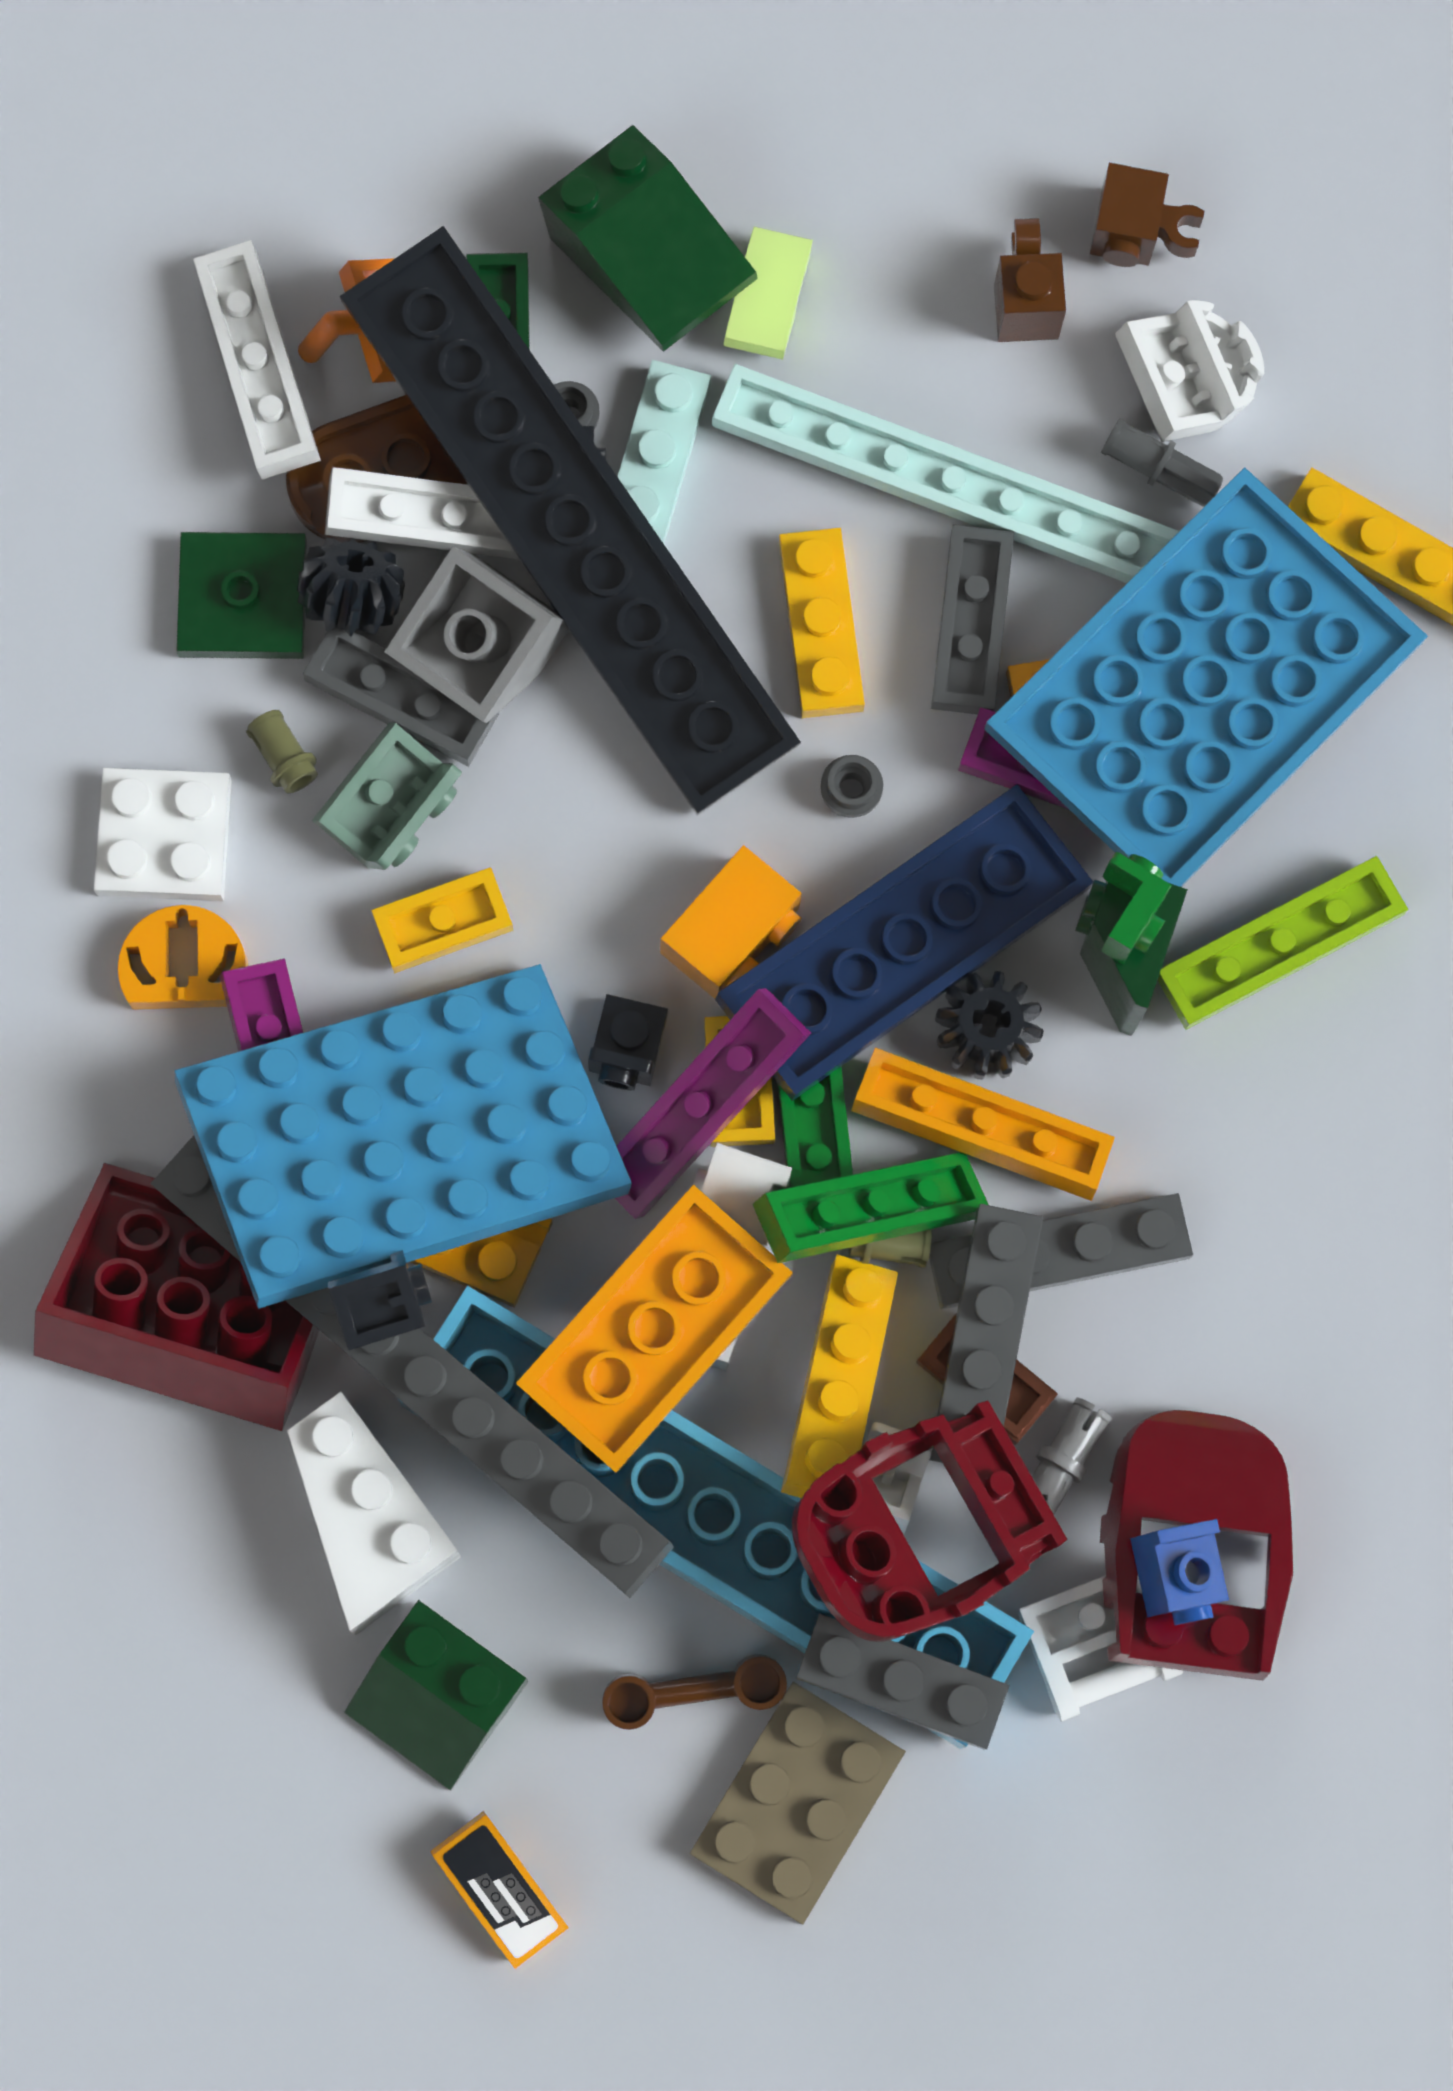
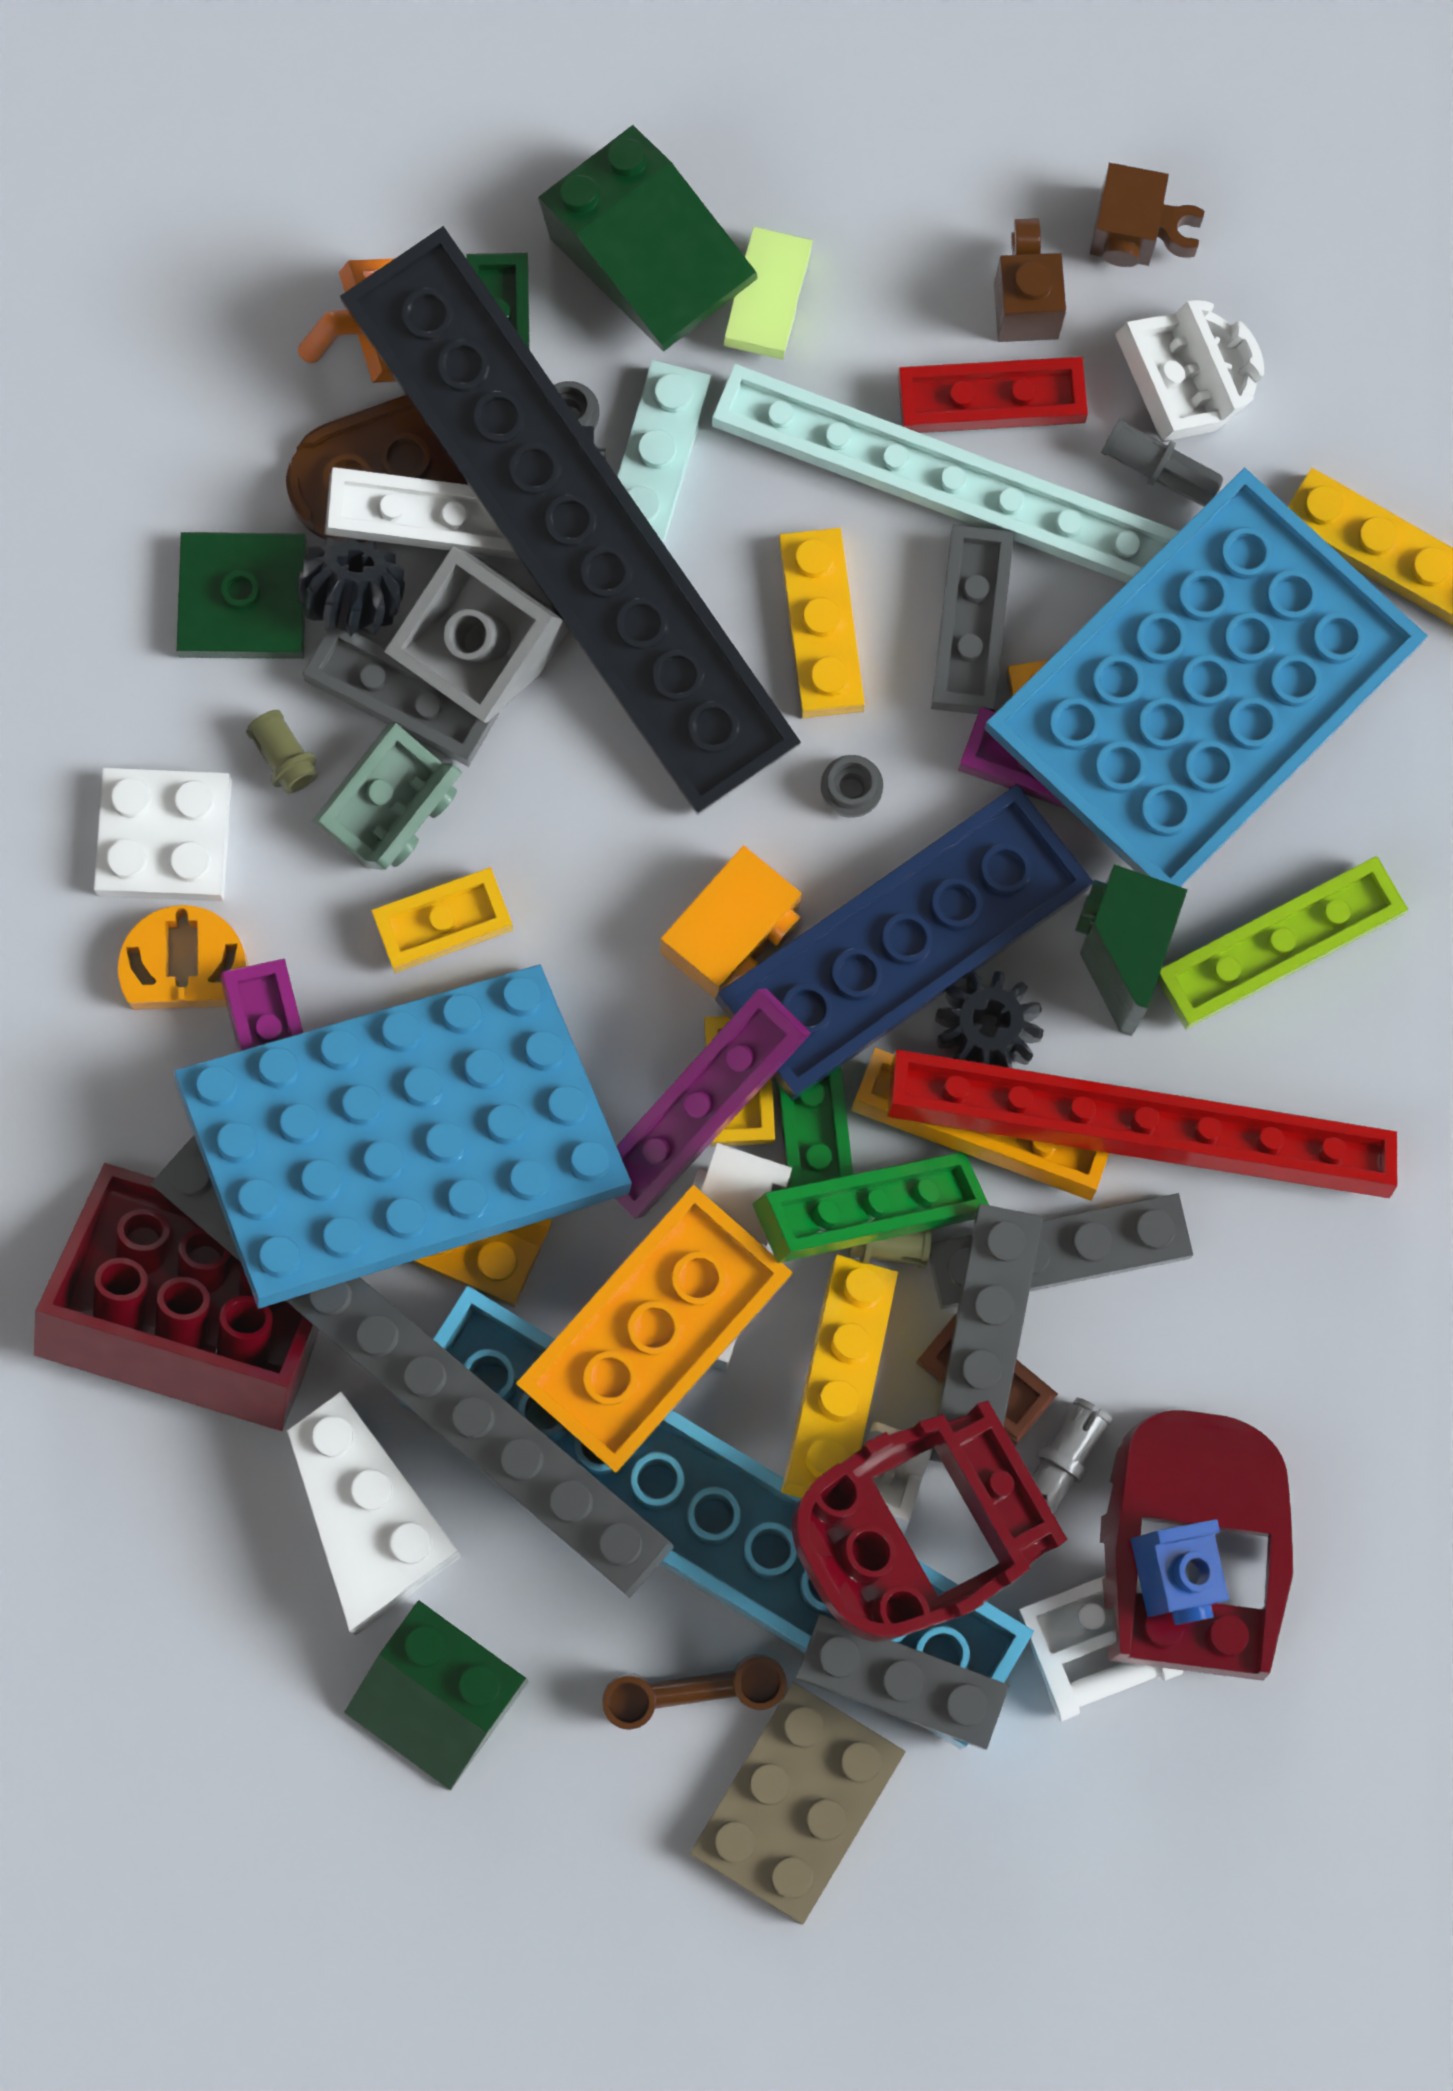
white plate [193,240,321,480] -> none
black bracket [328,1250,432,1351] -> none
slope [430,1811,569,1969] -> none
black bracket [588,994,668,1091] -> none
green bracket [1101,852,1172,965] -> none
none -> red plate [887,1049,1398,1199]
none -> red plate [898,357,1088,433]

